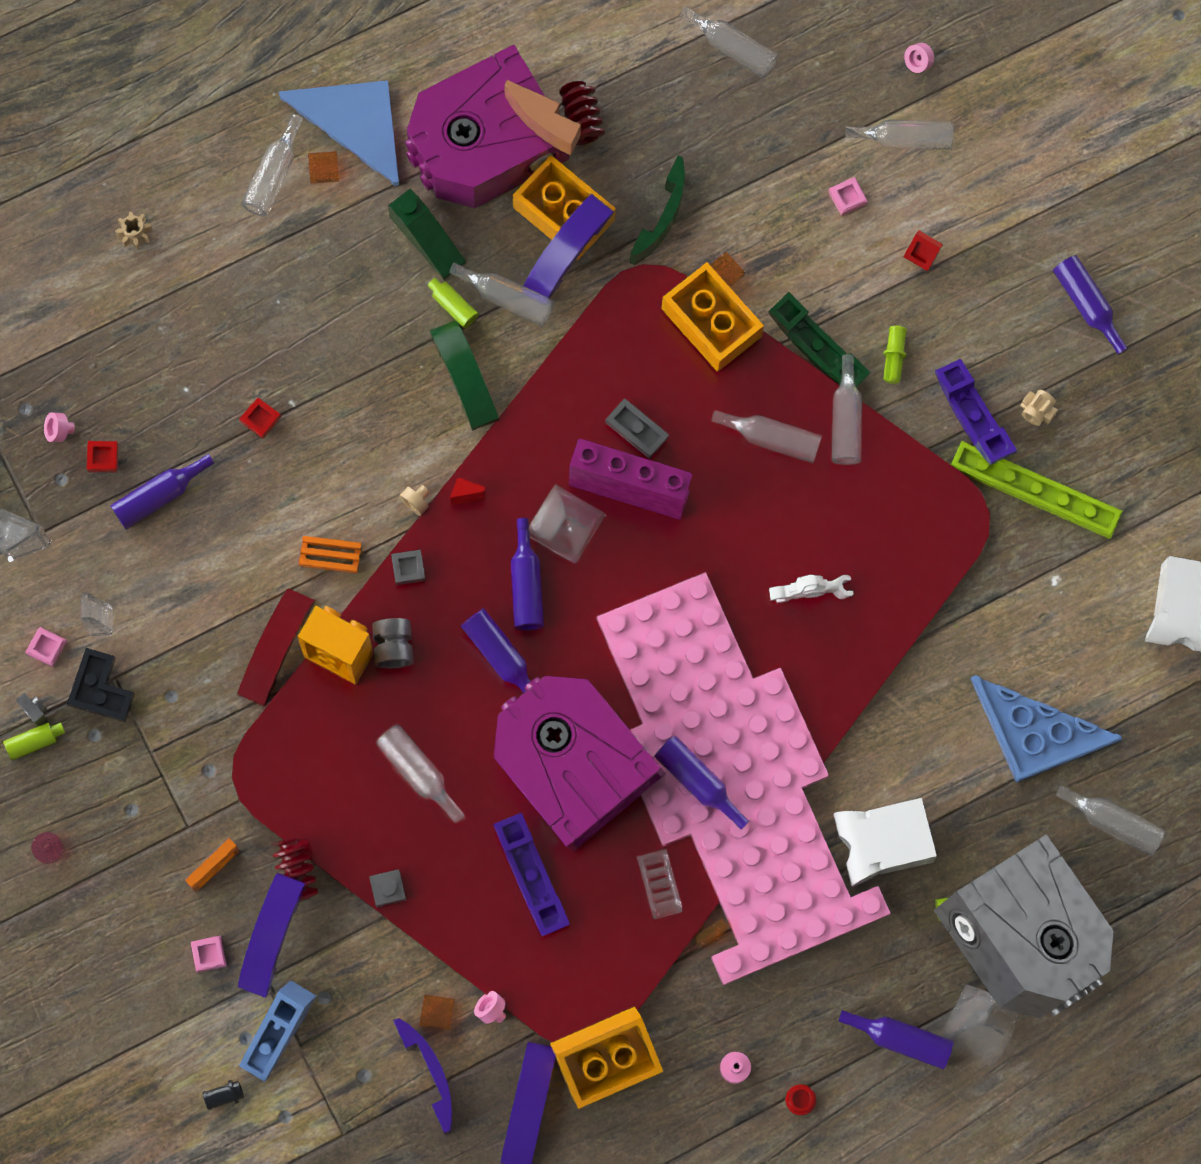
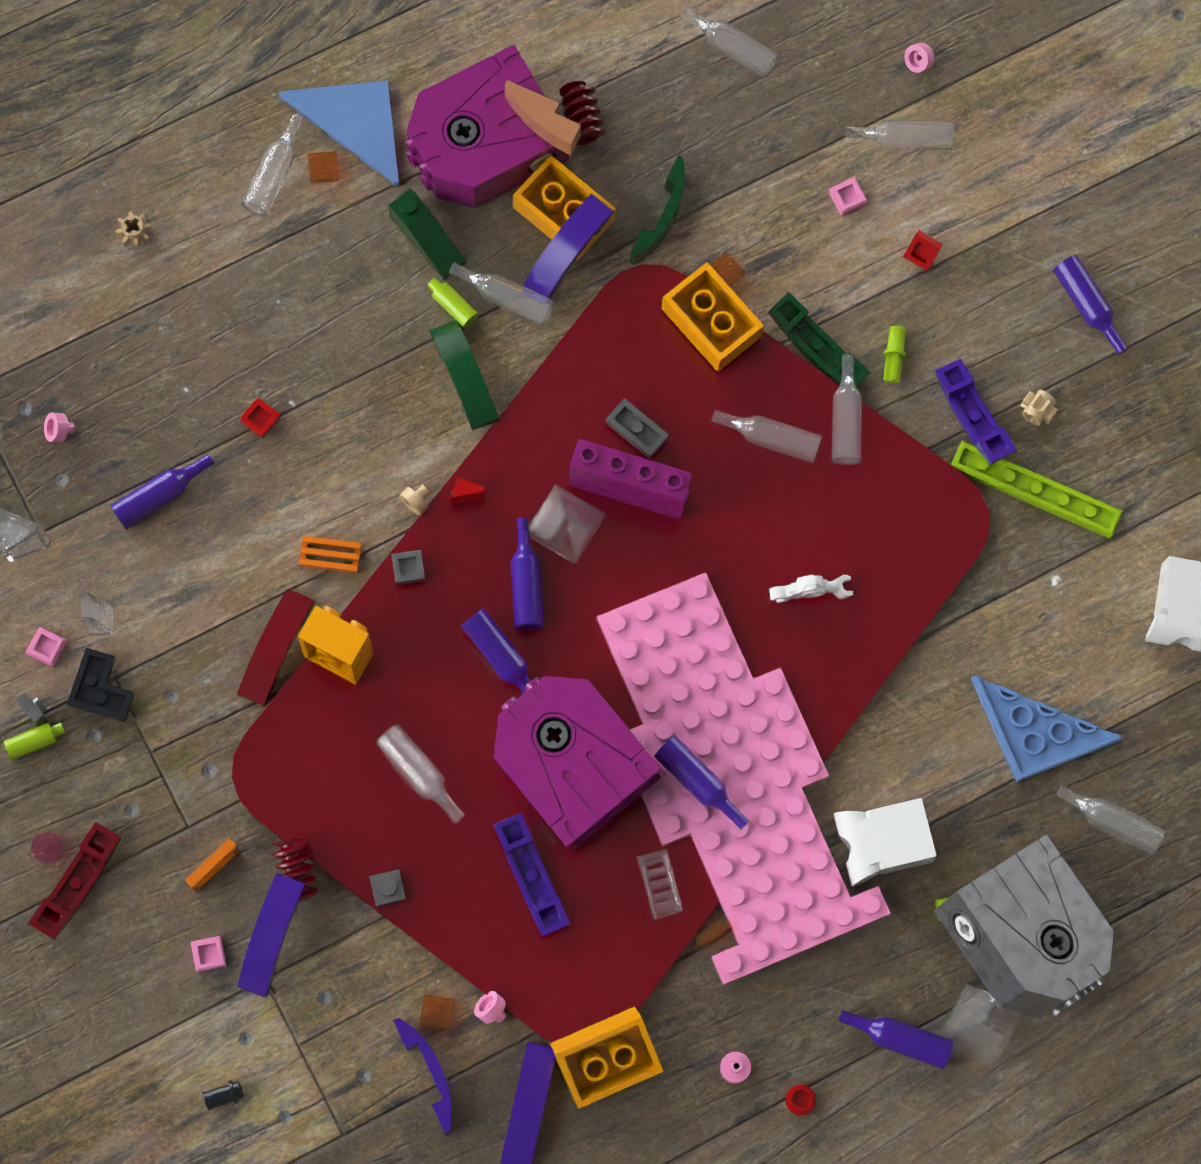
red plate [86,441,119,473] -> none
medium blue slope [239,980,316,1082] -> none
flat silver wheel [372,618,414,668] -> none
none -> dark red slope [28,822,121,940]

